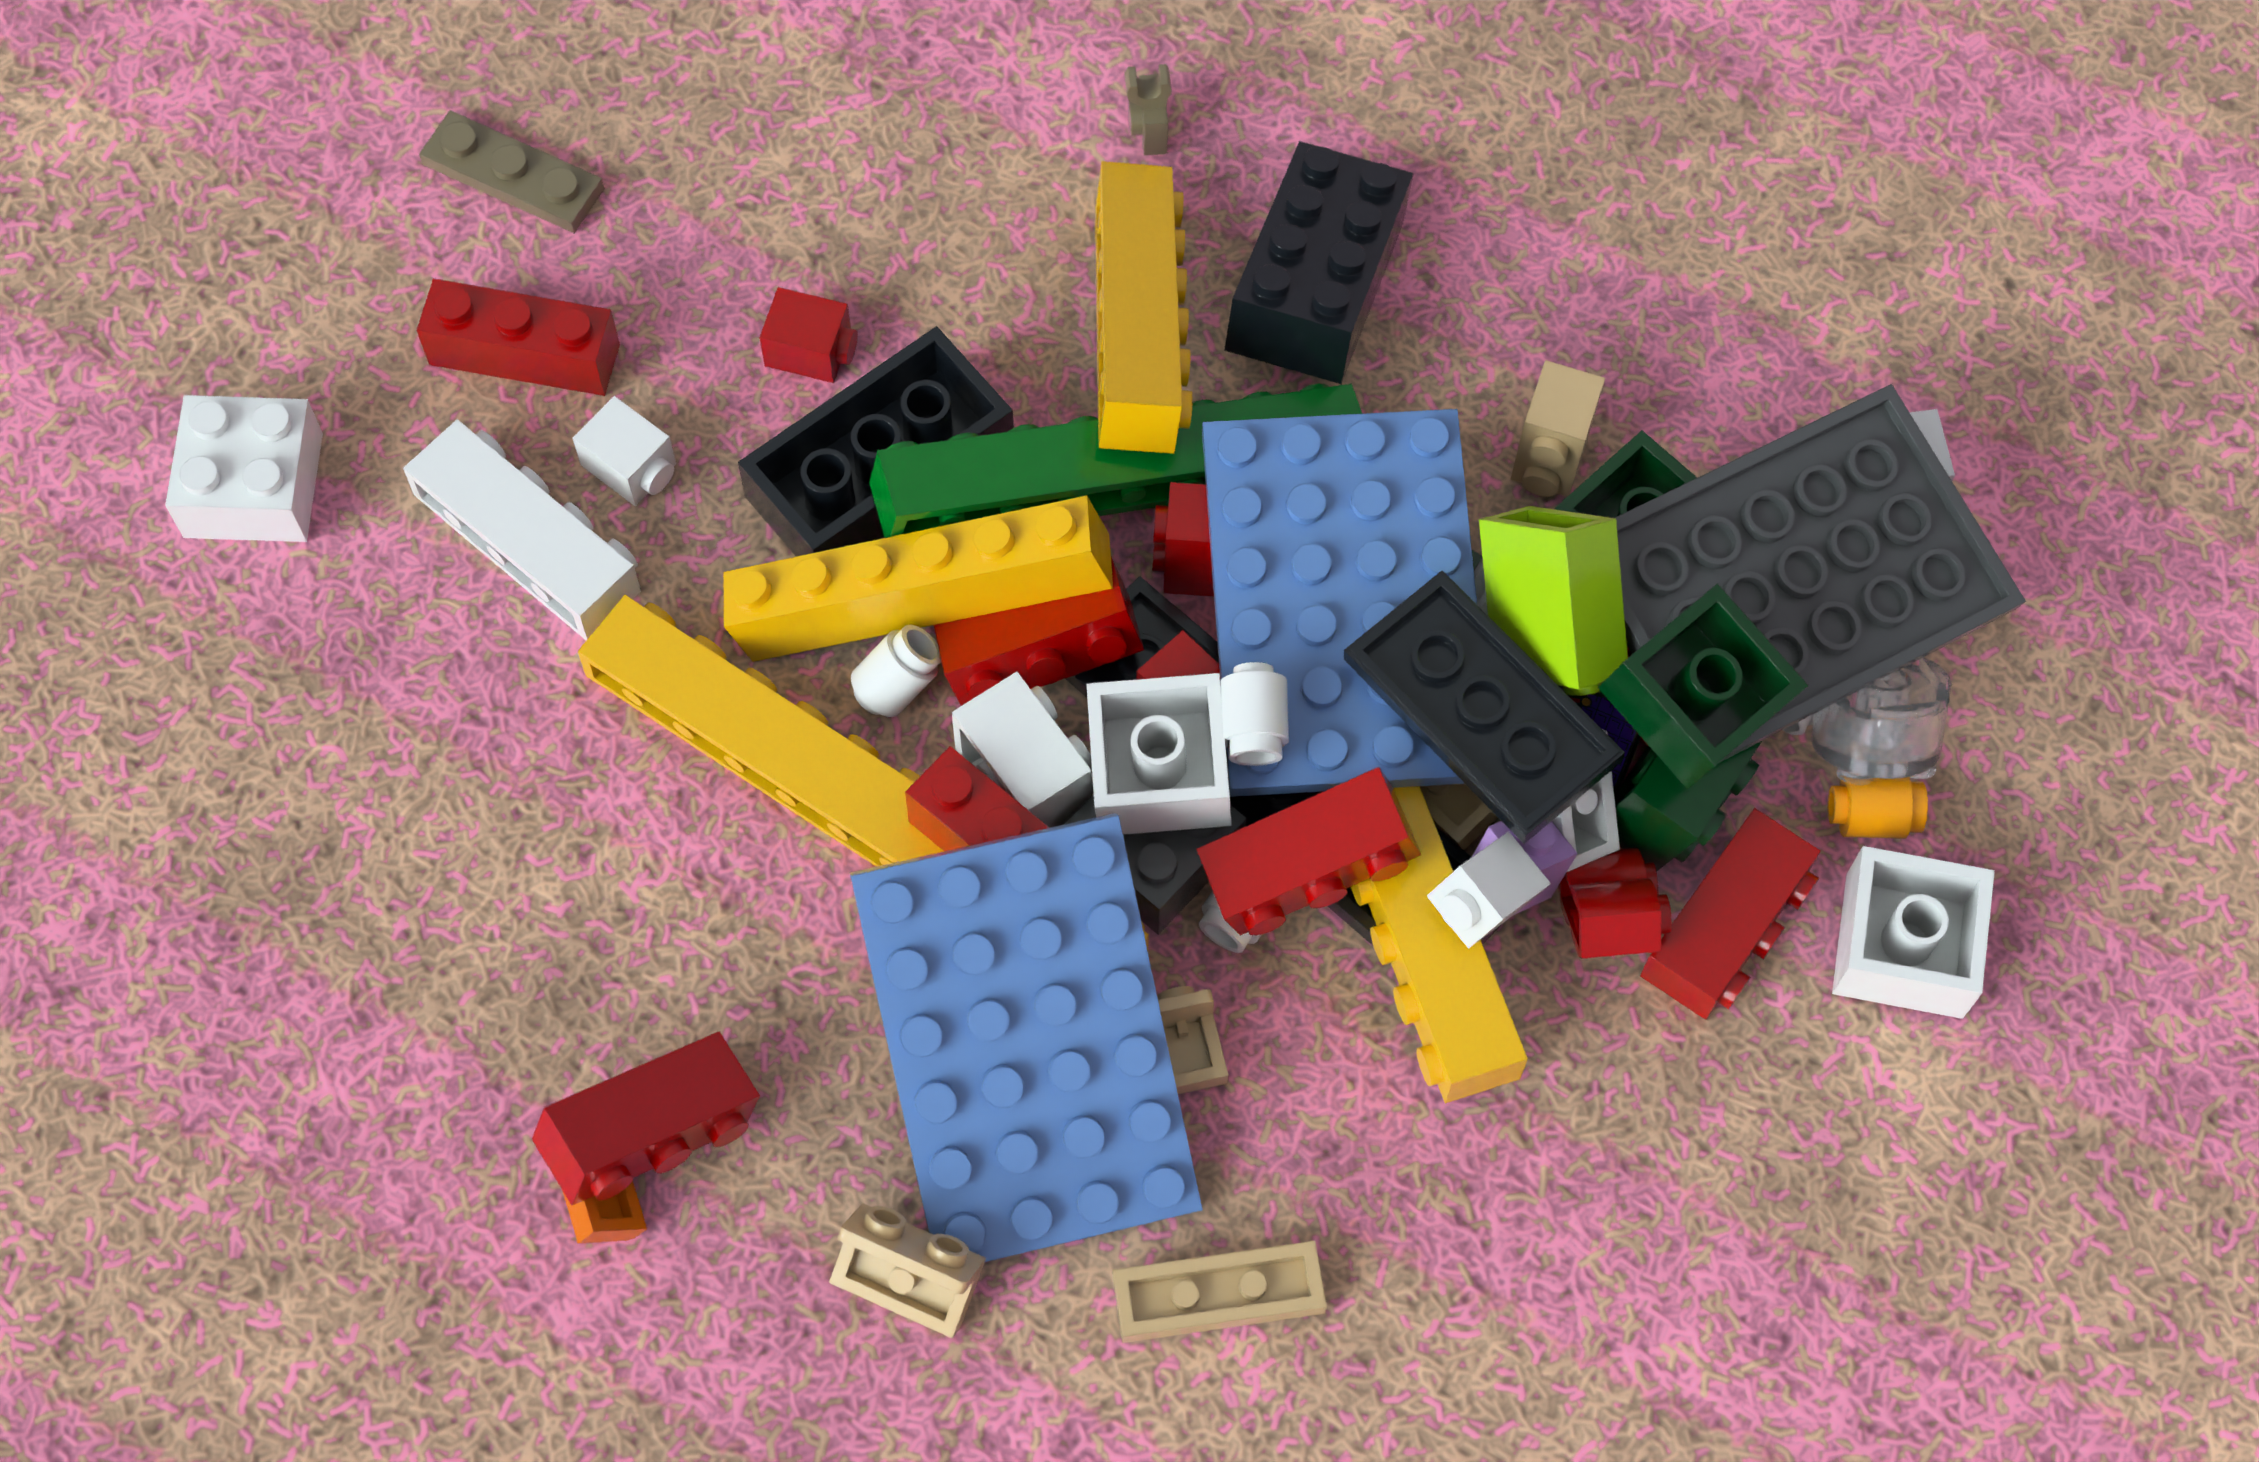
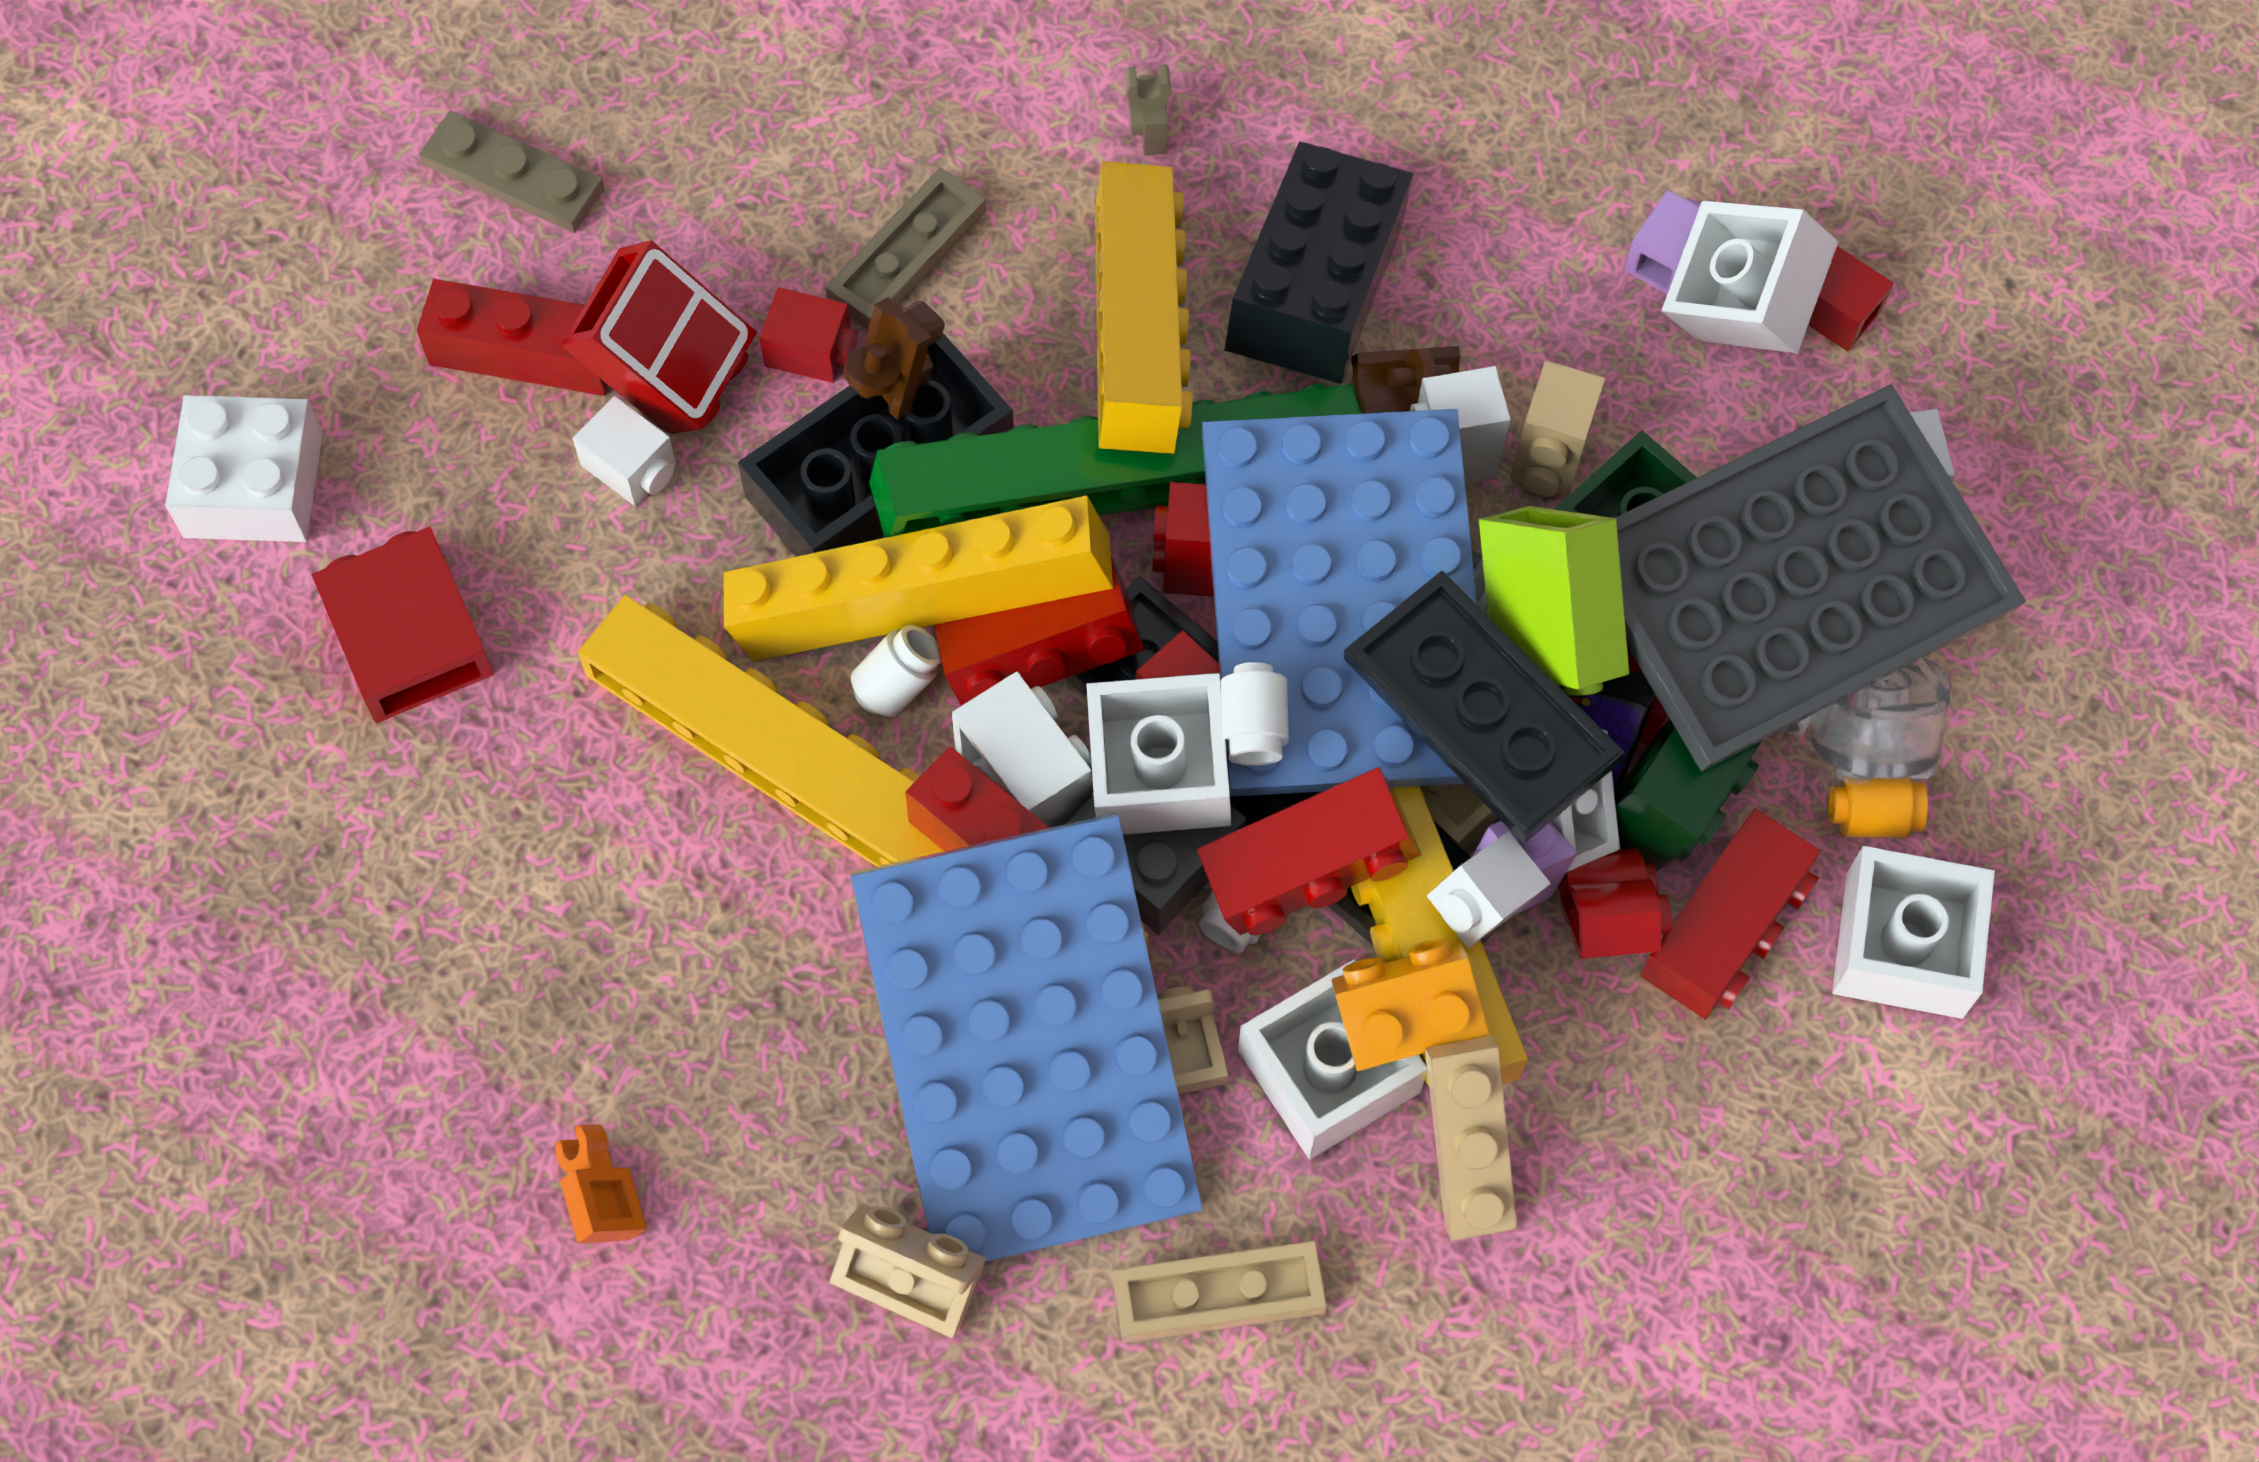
white brick [403,419,641,640] -> none
red brick [532,1031,760,1206] -> none
dark green brick [1598,583,1809,789] -> none
none -> red brick [311,526,494,724]
none -> red brick [561,240,757,434]
none -> dark tan plate [825,167,987,328]
none -> reddish brown hips [844,297,945,420]
none -> white brick [1238,959,1427,1160]
none -> light orange bracket [1331,939,1489,1071]
none -> reddish brown hips [1351,346,1460,414]
none -> white brick [1410,366,1511,483]
none -> tan plate [1425,1035,1517,1241]
none -> lavender brick [1624,190,1701,294]
none -> white brick [1661,201,1838,353]
none -> red brick [1808,246,1894,352]

